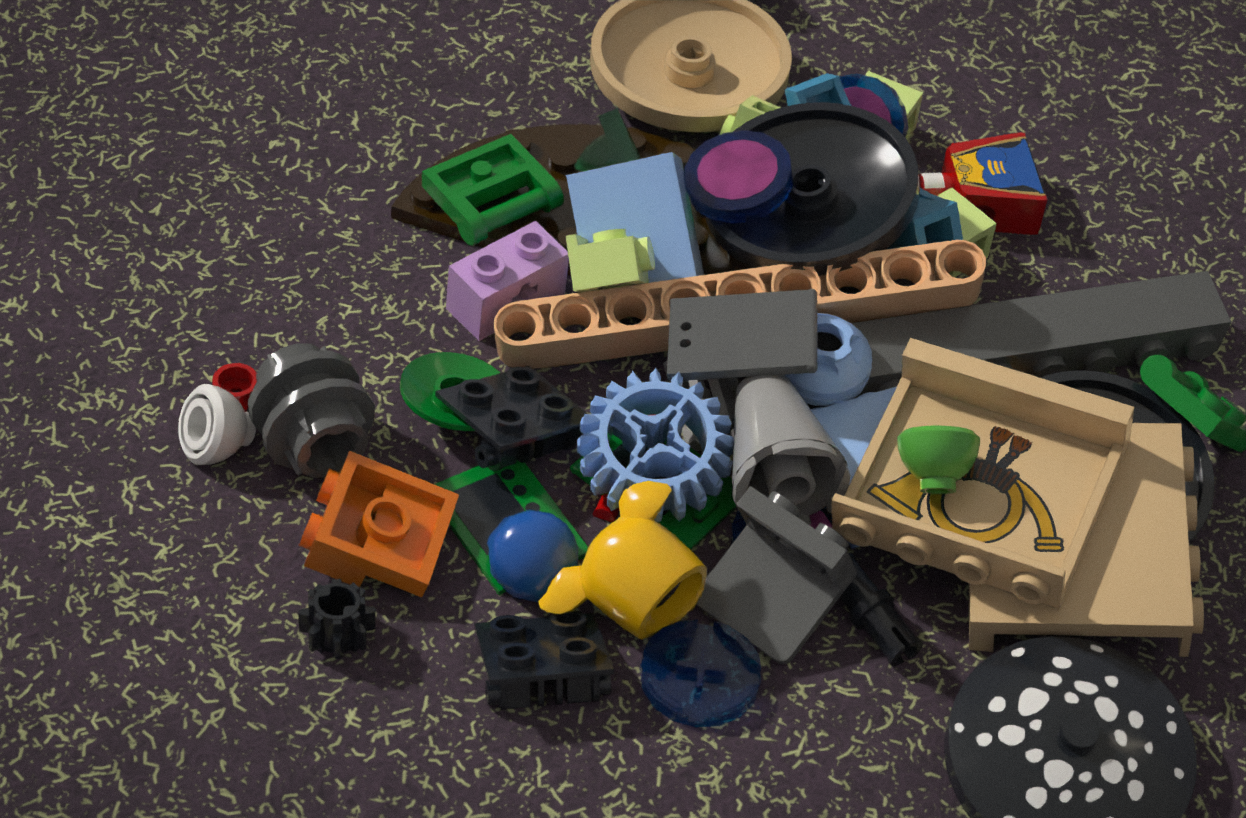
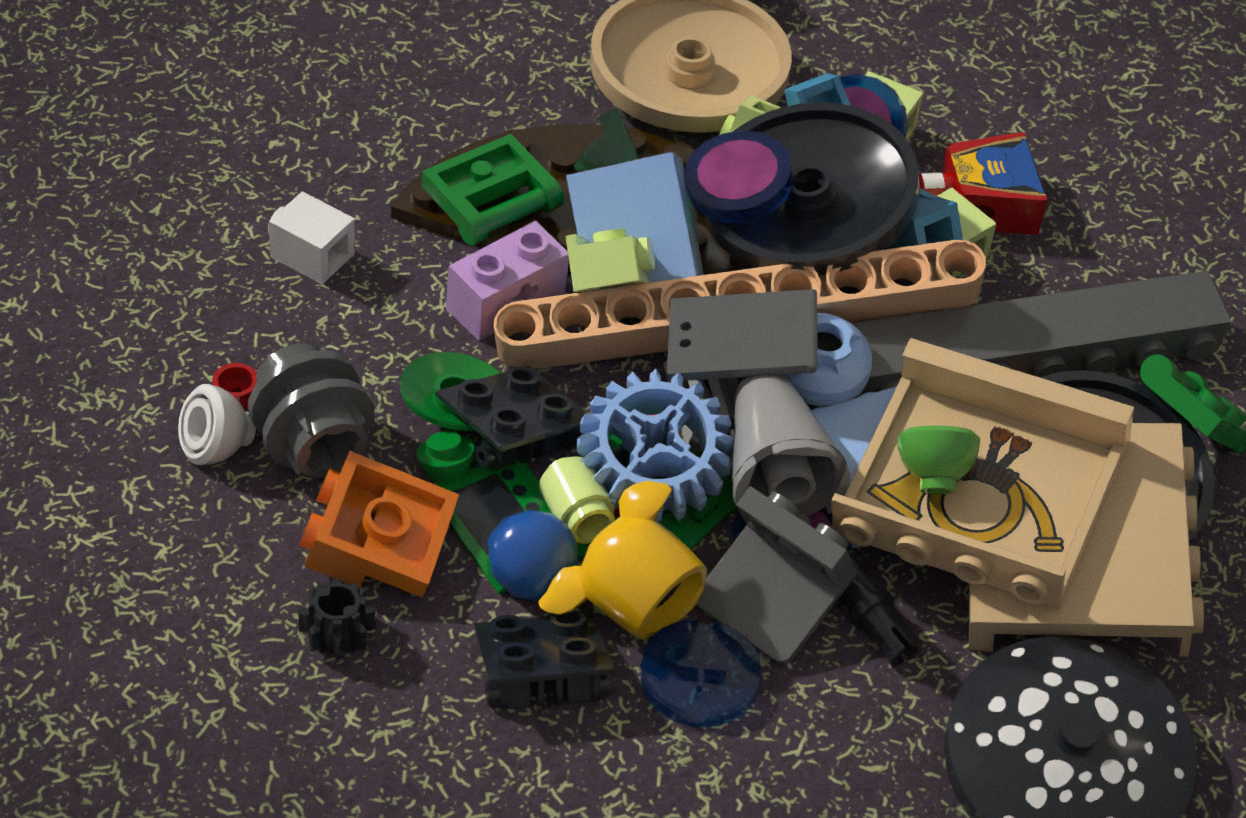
none -> white brick [268,191,355,284]
none -> green plate [417,431,475,483]
none -> yellowish green brick [539,457,615,544]

